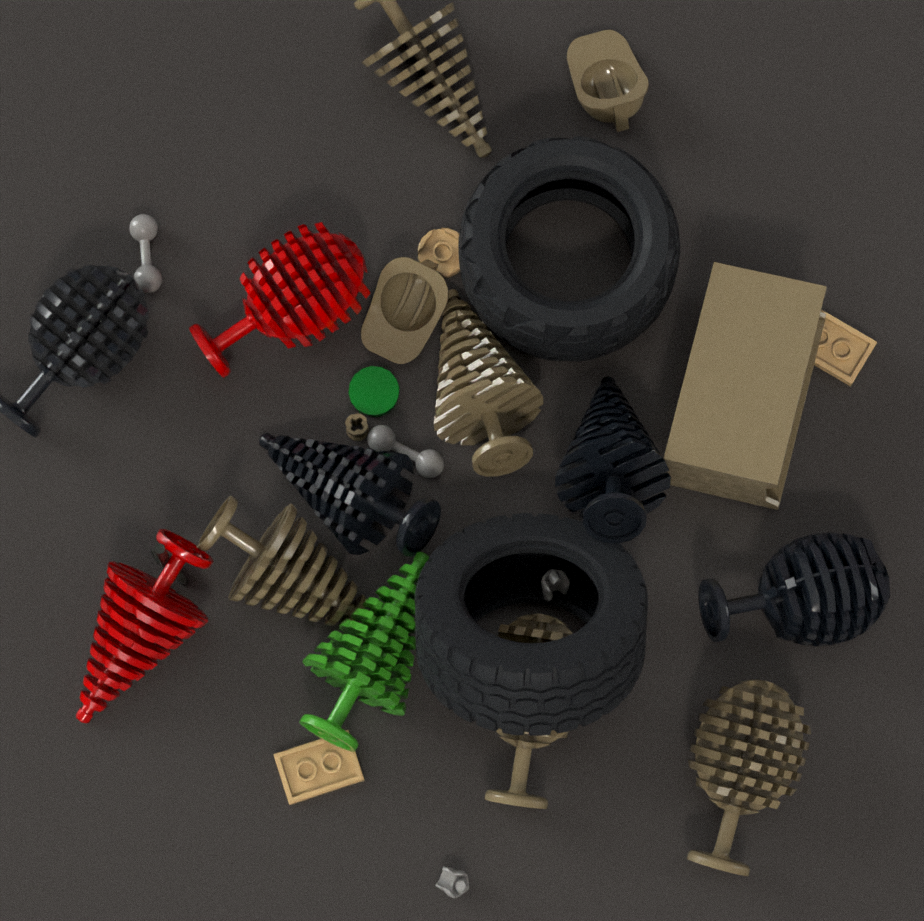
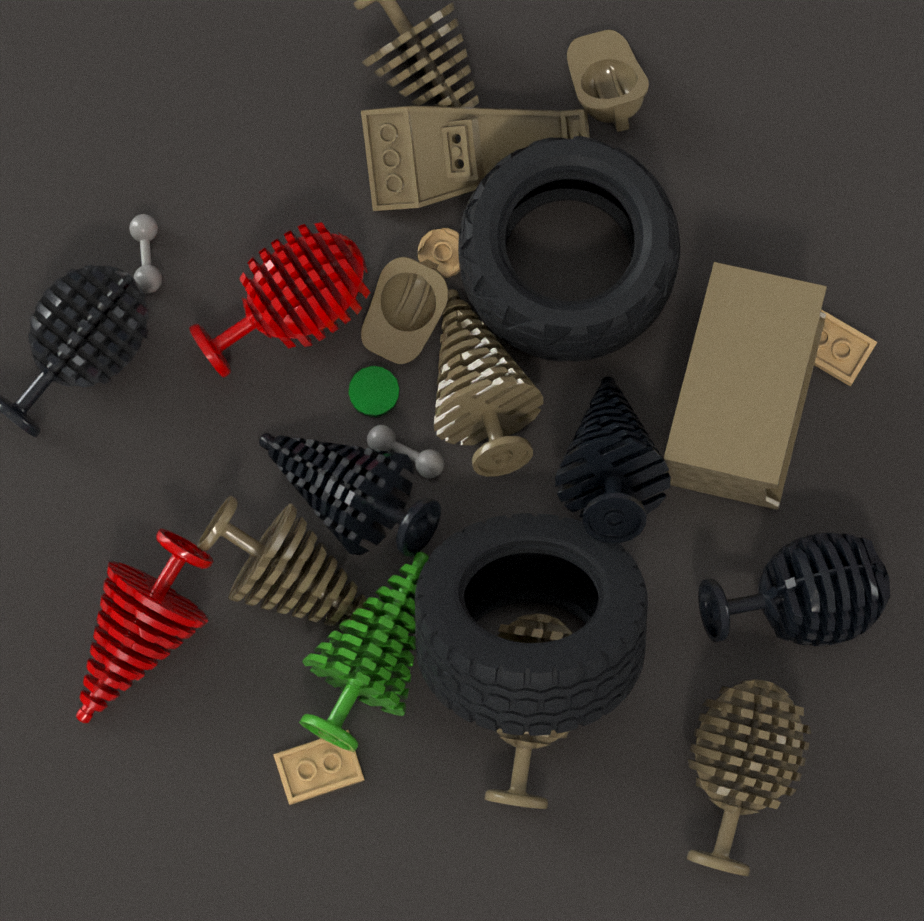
pearl dark grey piece [150,543,188,586] -> none
dark tan bush [345,413,369,441] -> none
light grey arm [435,866,469,898] -> none
light grey arm [541,569,570,601] -> none
none -> dark tan wing [361,106,590,211]

